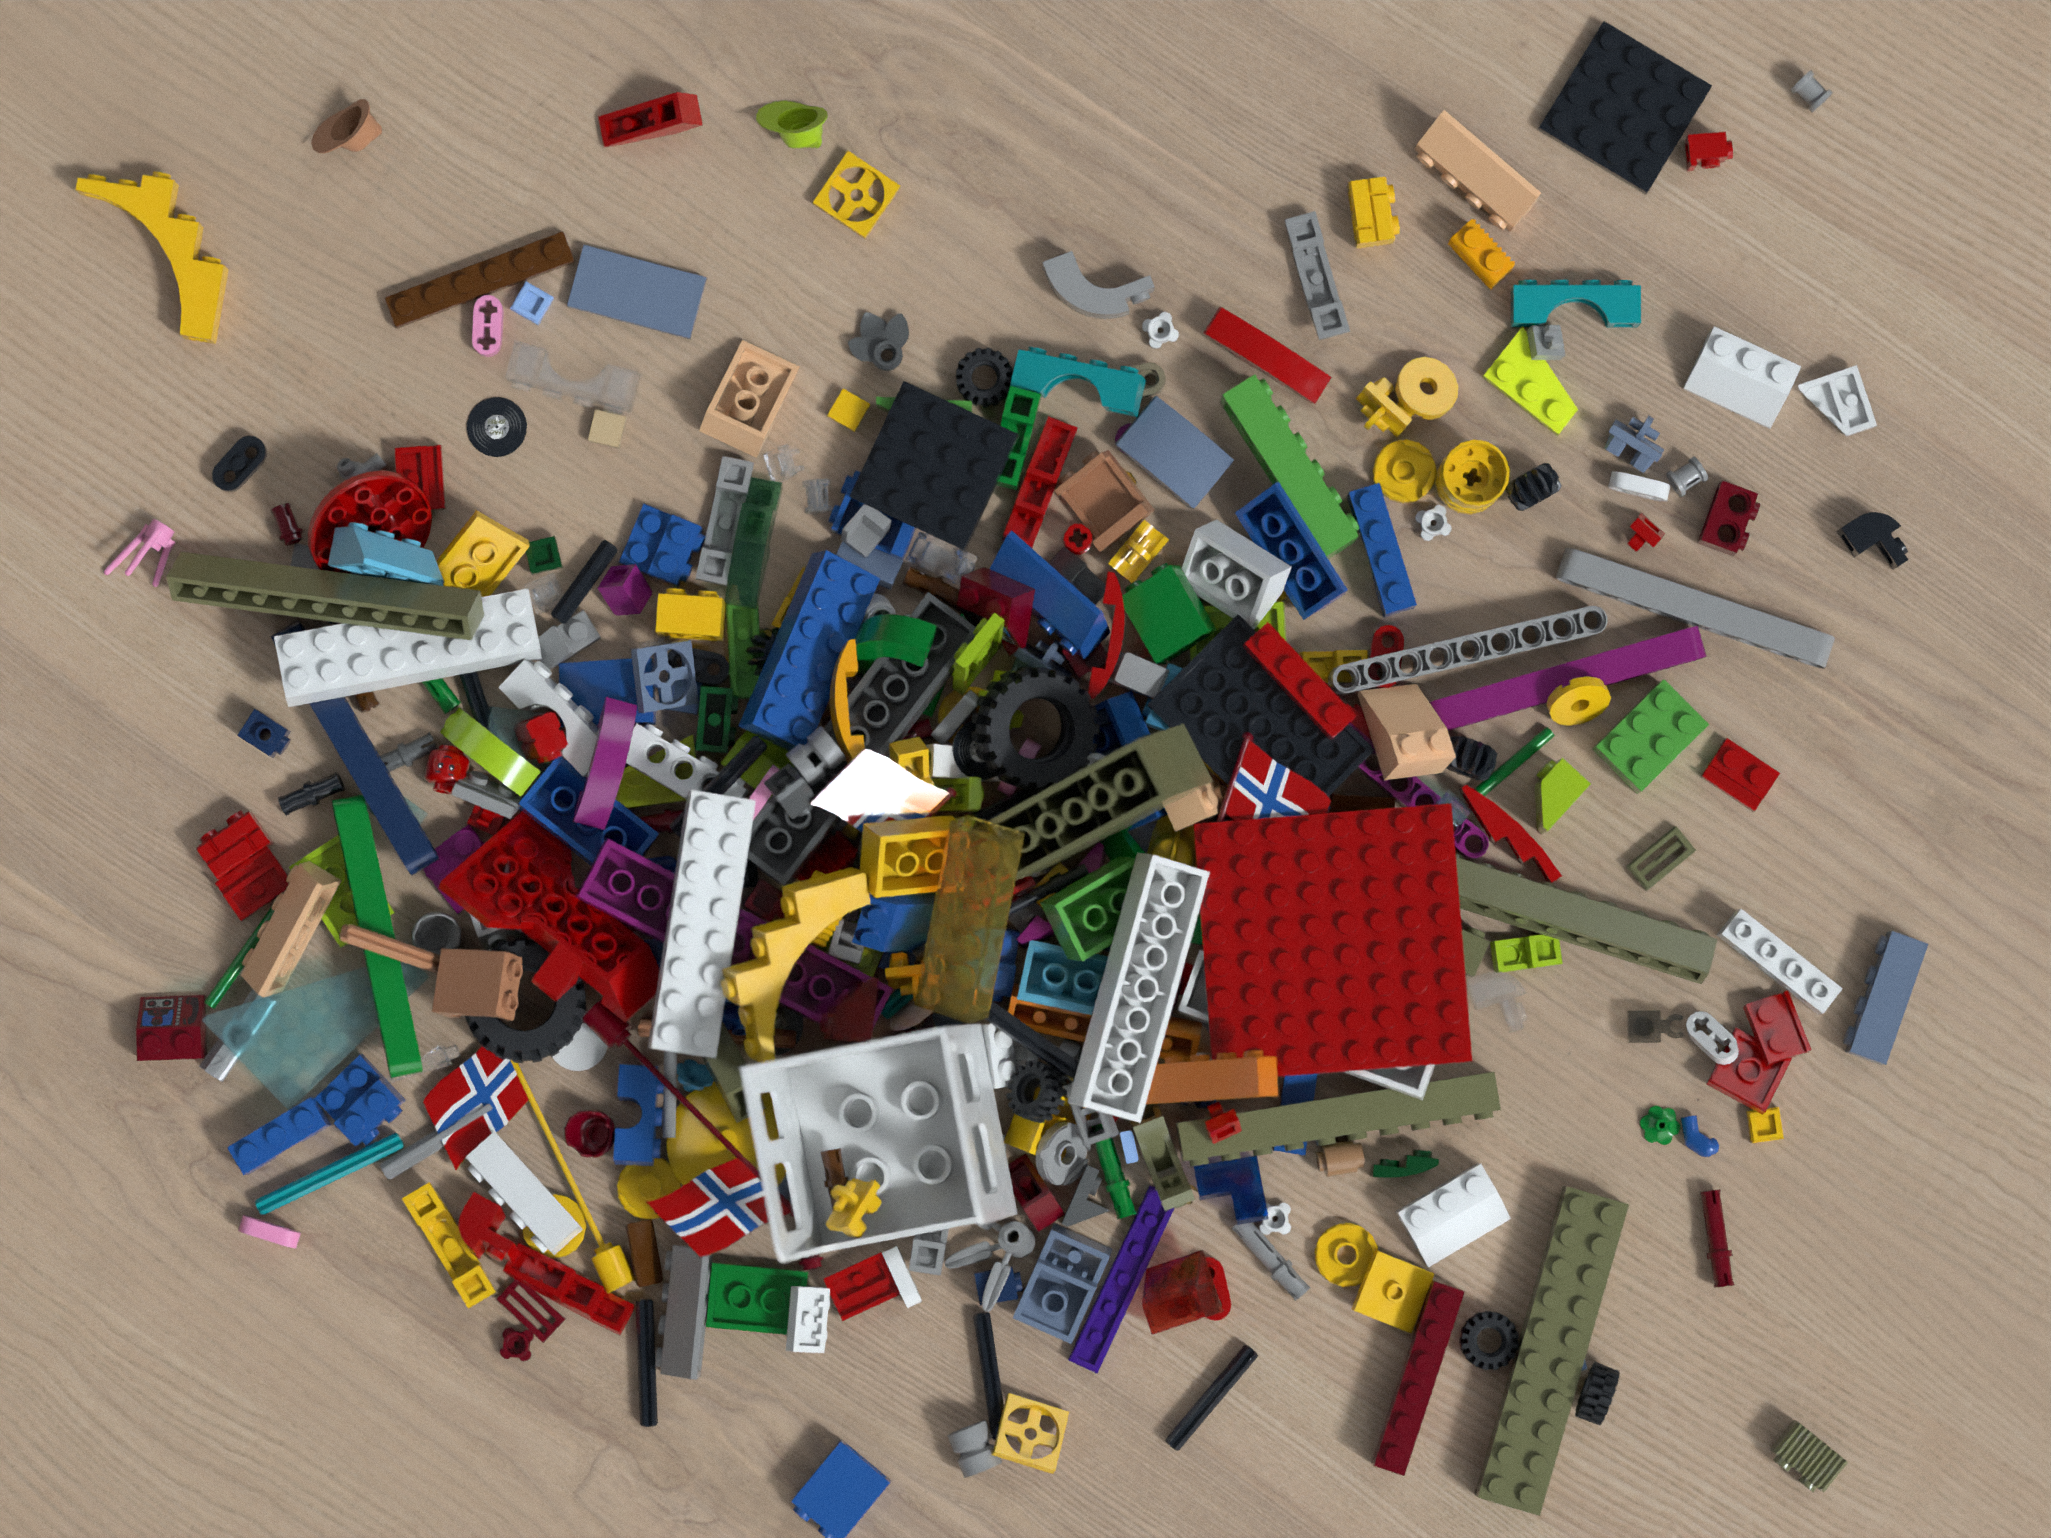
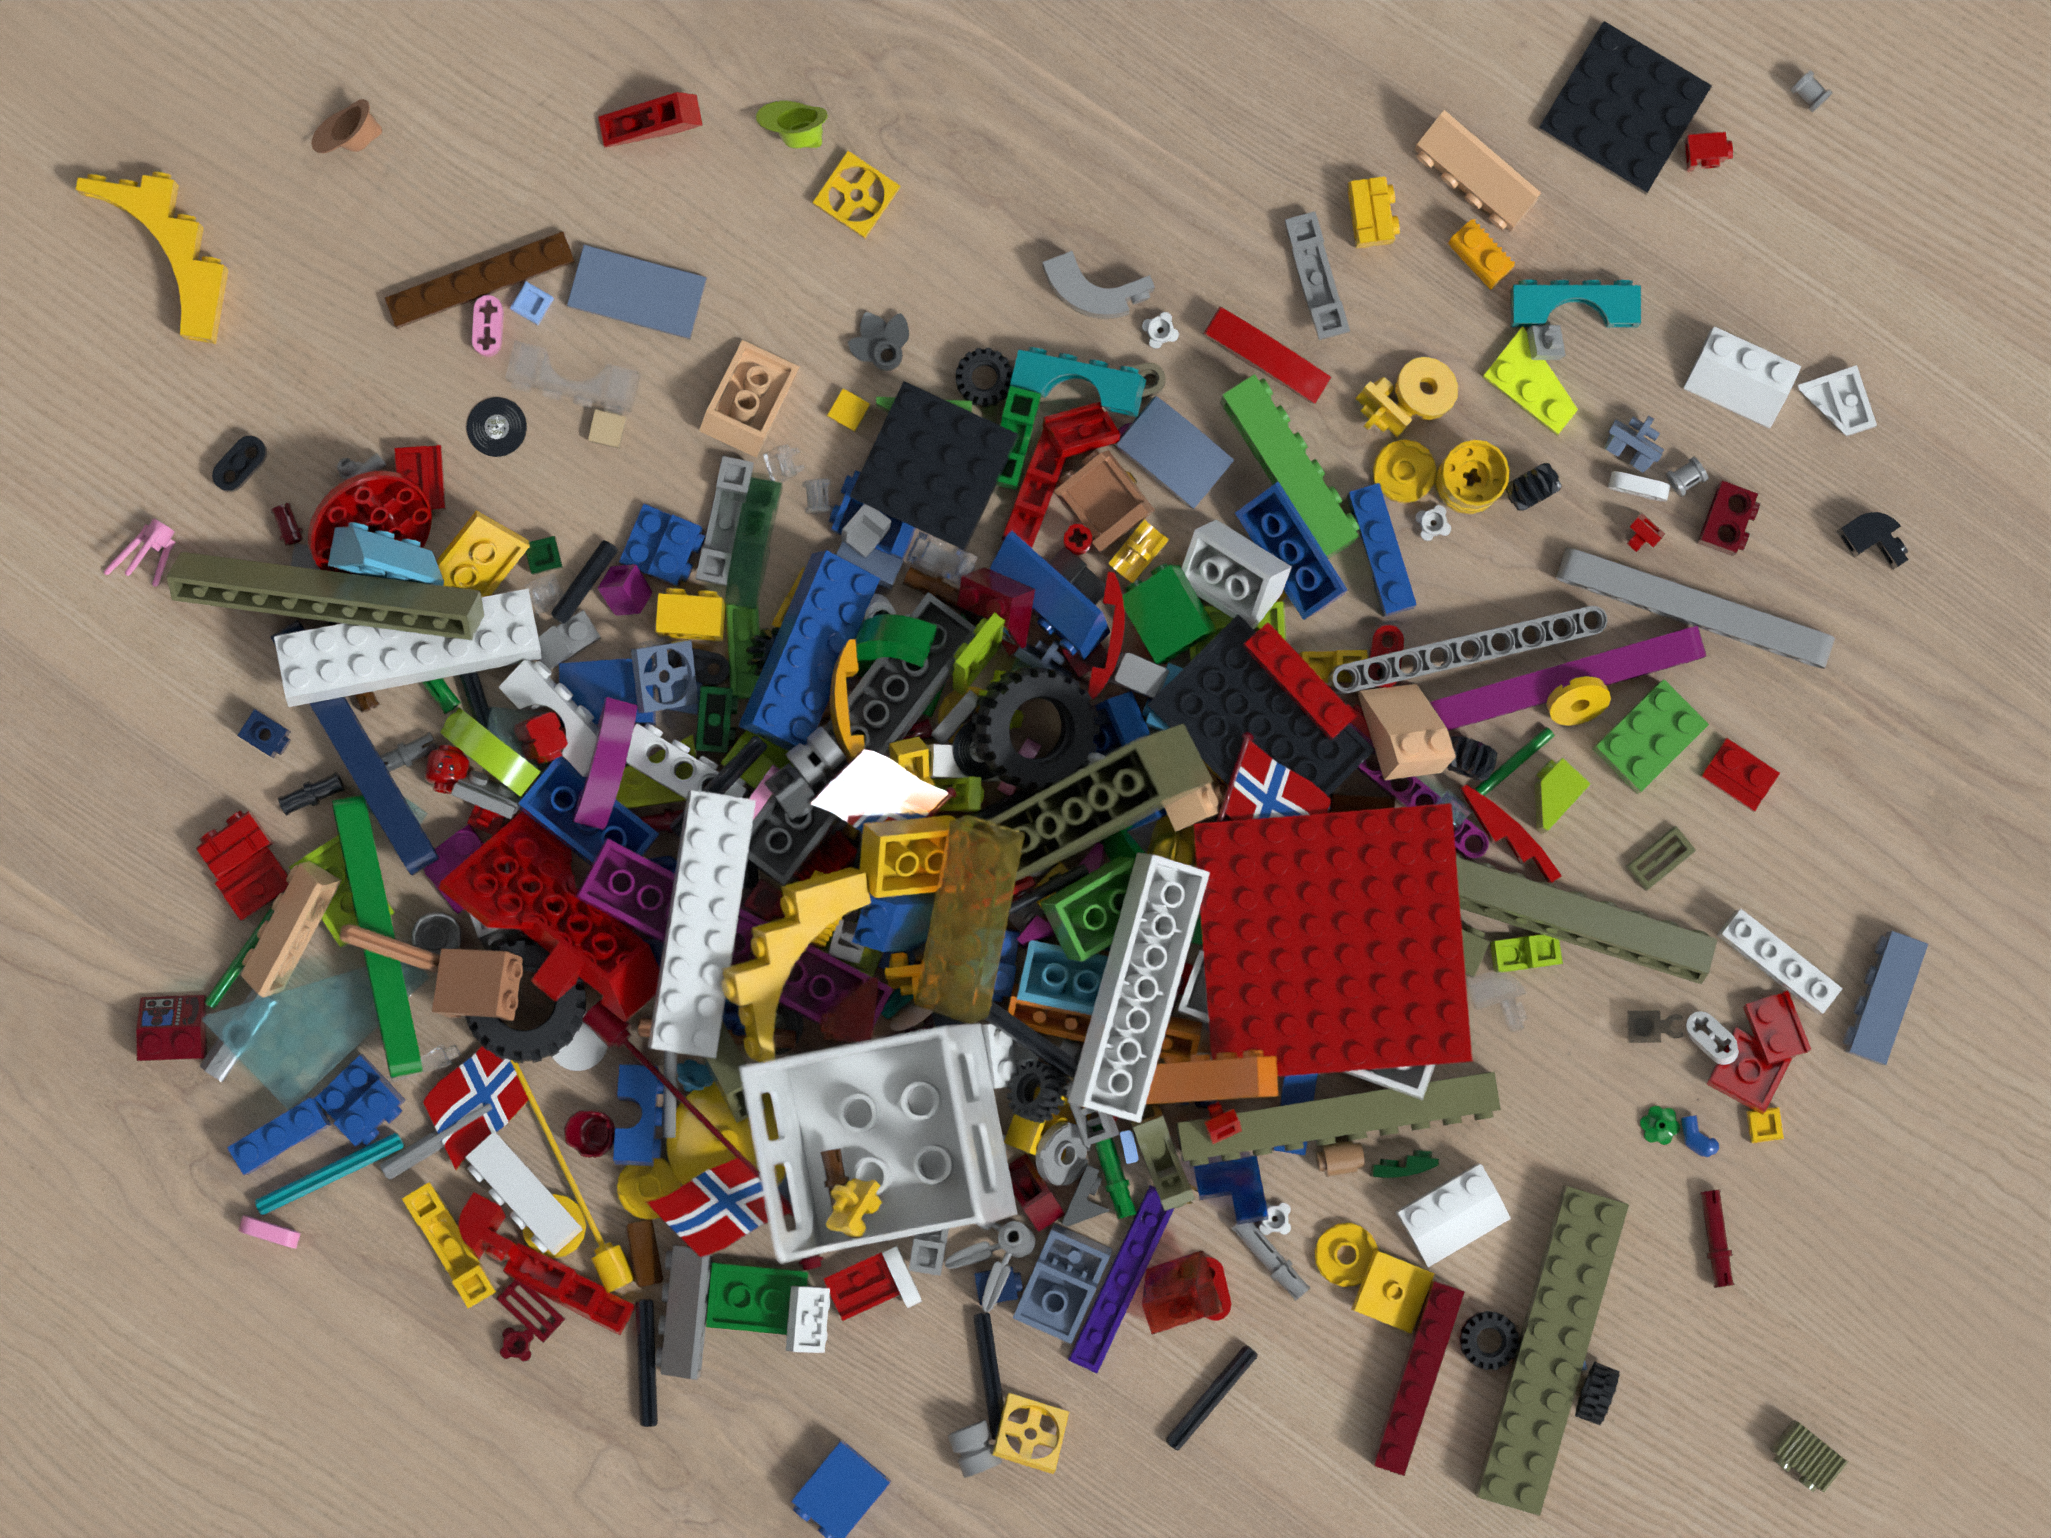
none -> red plate [1042,401,1120,458]

